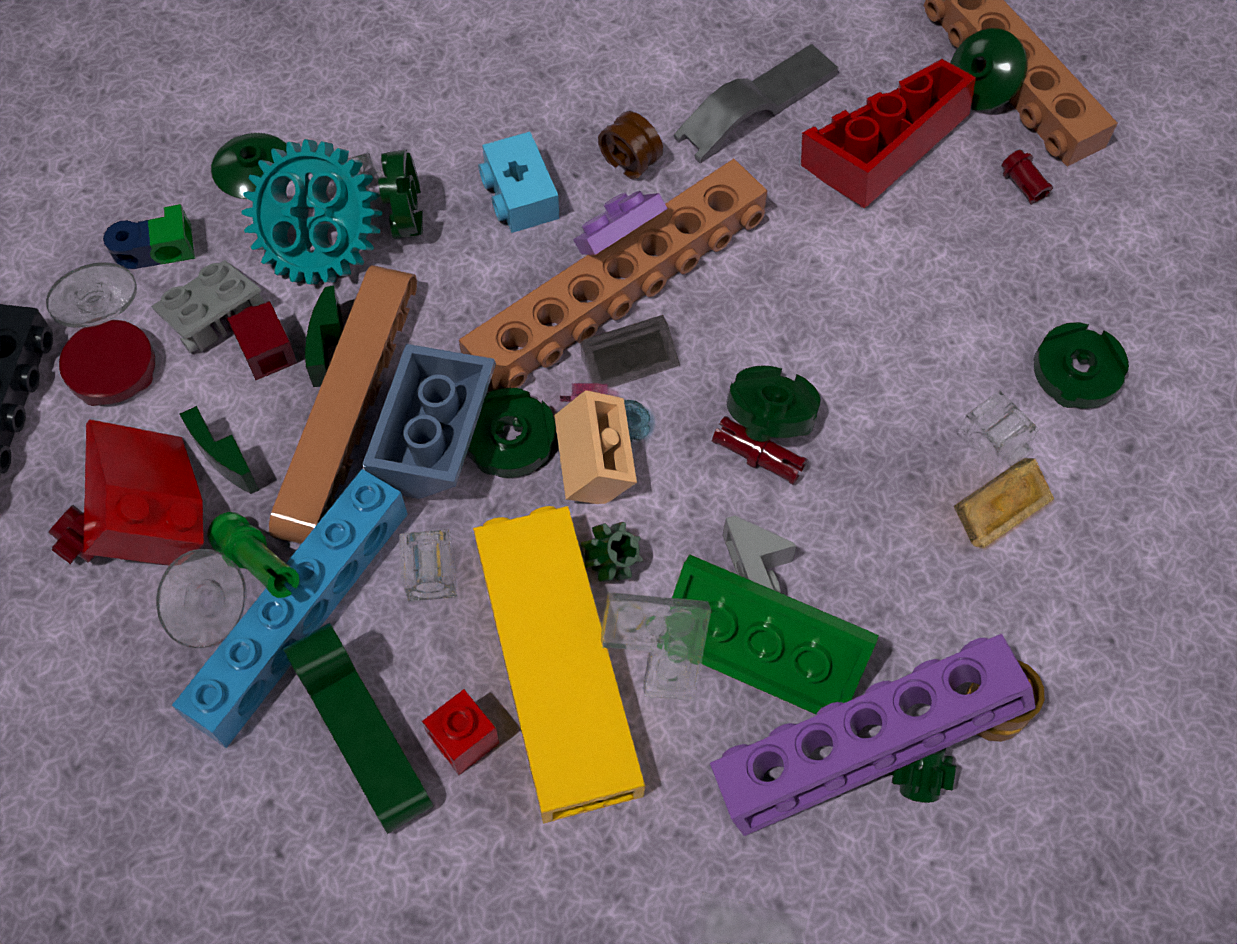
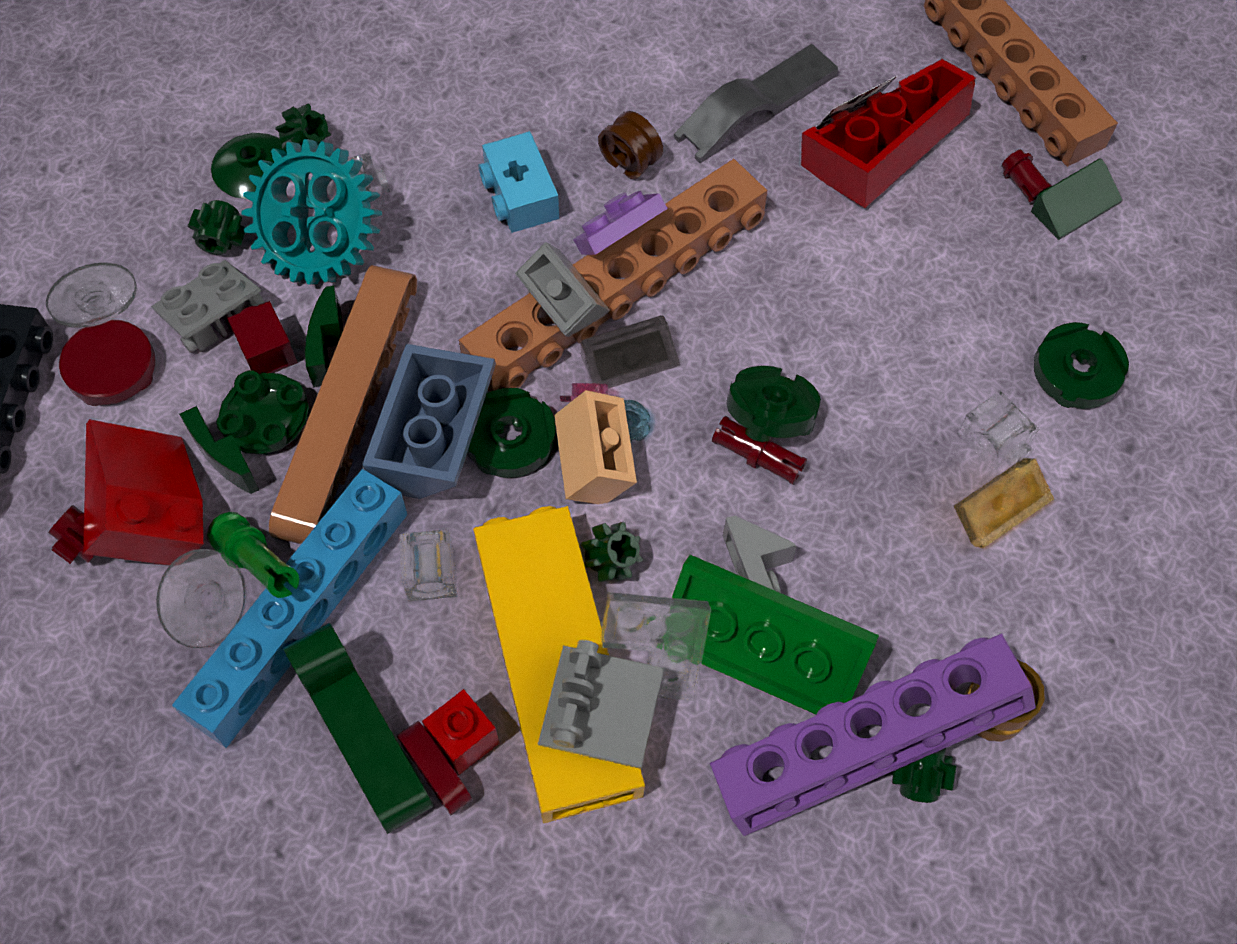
leg [103,204,195,269] -> none
dark green plate [378,149,423,239] -> none
dark green dish [950,28,1028,111] -> none
none -> dark green gear [187,200,245,255]
none -> dark green dish [216,370,309,455]
none -> dark green gear [275,103,331,149]
none -> dark red beam [396,721,473,816]
none -> light grey slope [515,242,610,337]
none -> light grey hinge [538,640,664,769]
none -> sticker [816,75,898,130]
none -> dark green slope [1031,158,1123,240]

